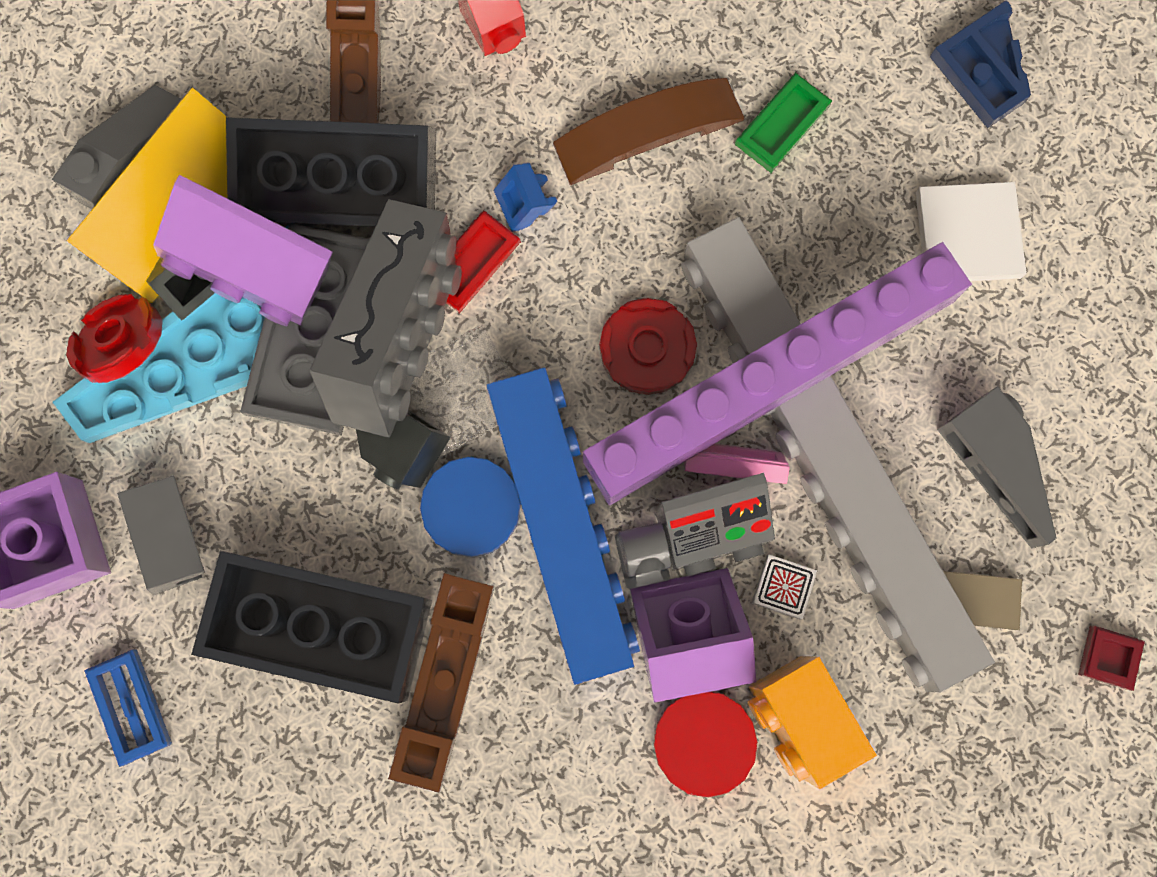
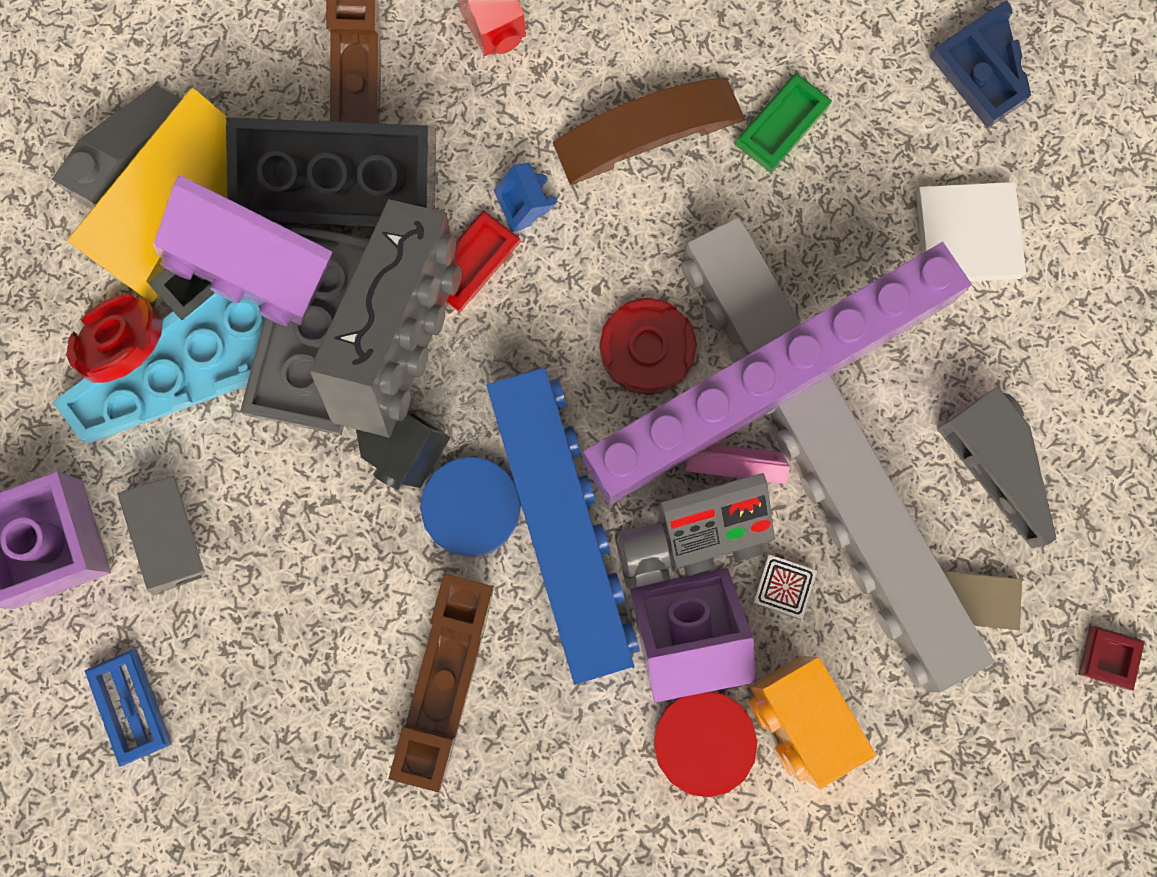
black brick [191,551,432,704] -> none

